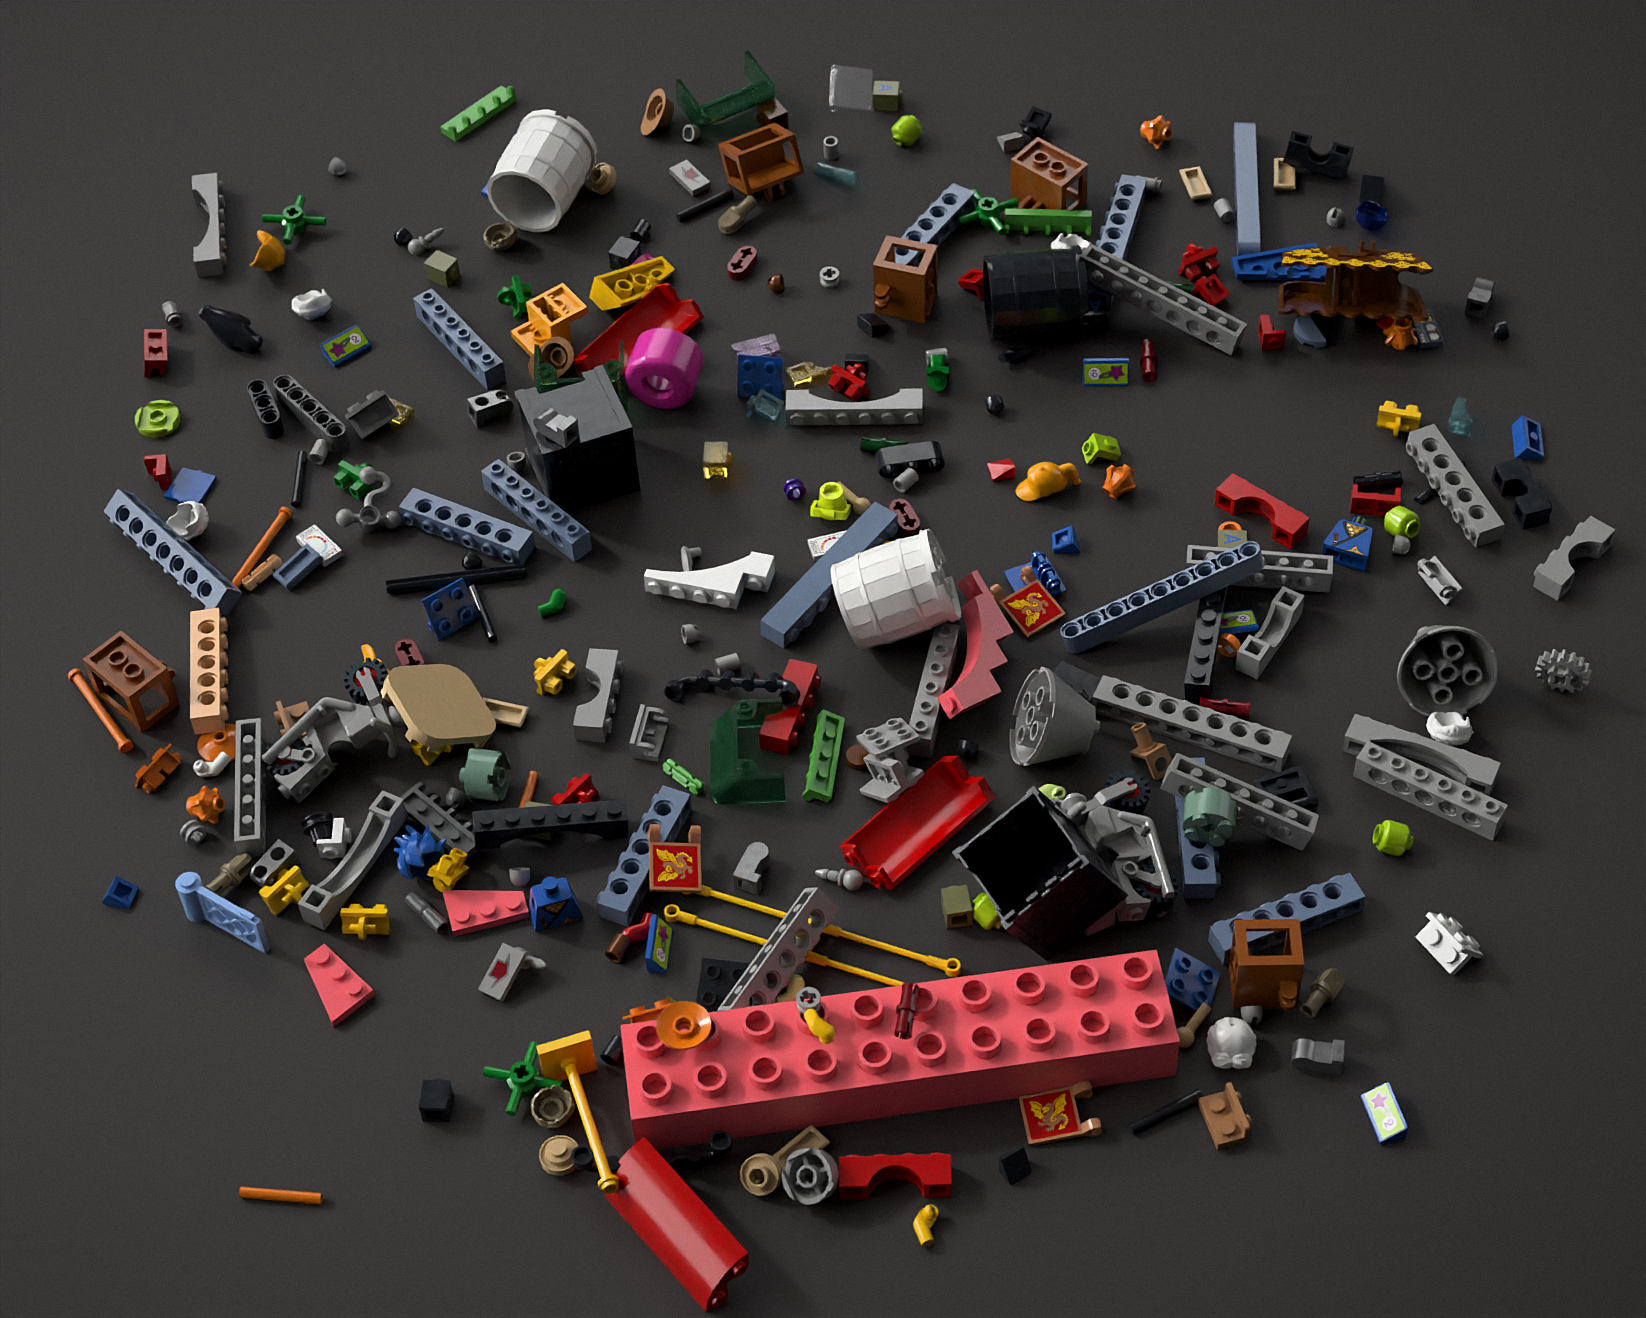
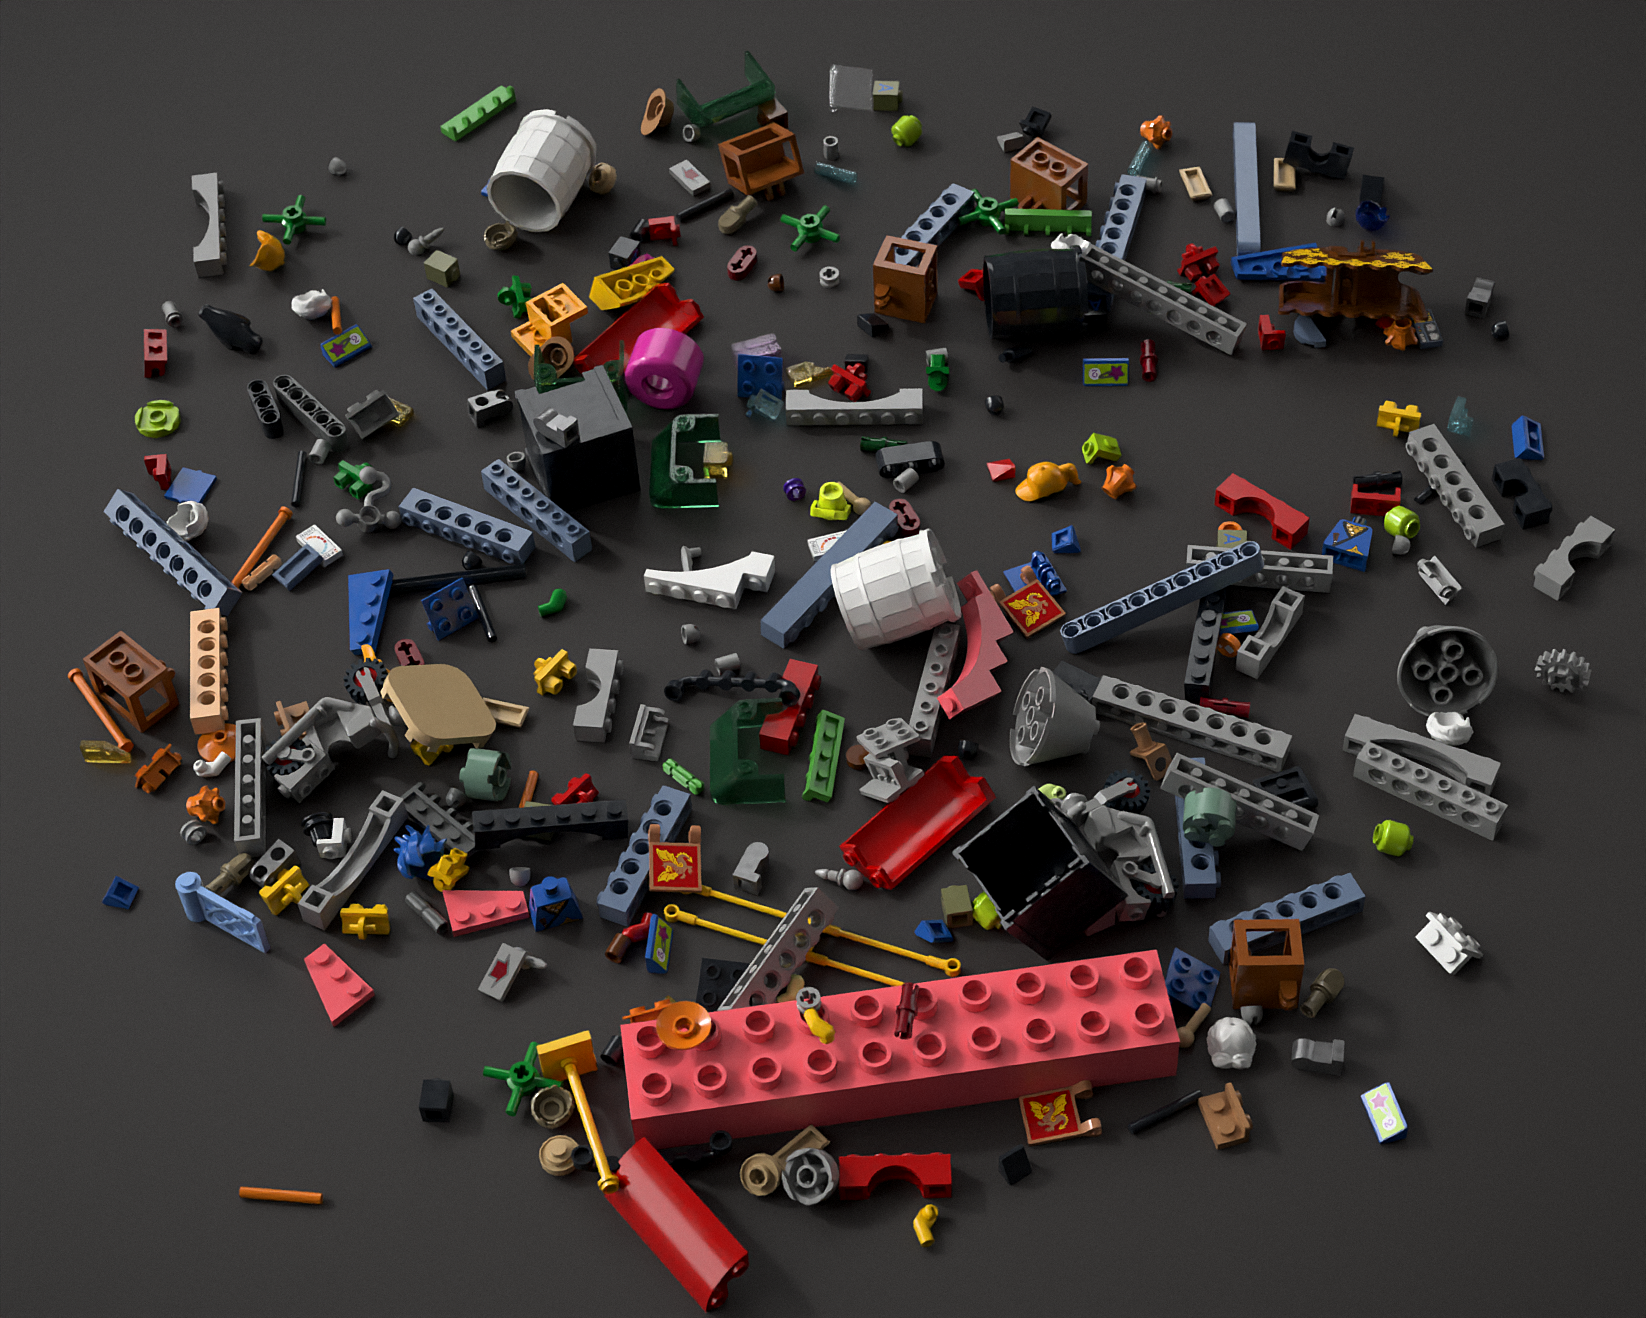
none -> clear yellow tile [80,740,132,763]
none -> orange bar [331,296,342,335]
none -> blue wing [348,569,394,655]
none -> red bracket [648,216,681,246]
none -> clear green windscreen [649,414,721,508]
none -> green bar [781,206,840,252]
none -> blue slope [914,920,954,943]
none -> clear light blue piece [1127,141,1153,176]

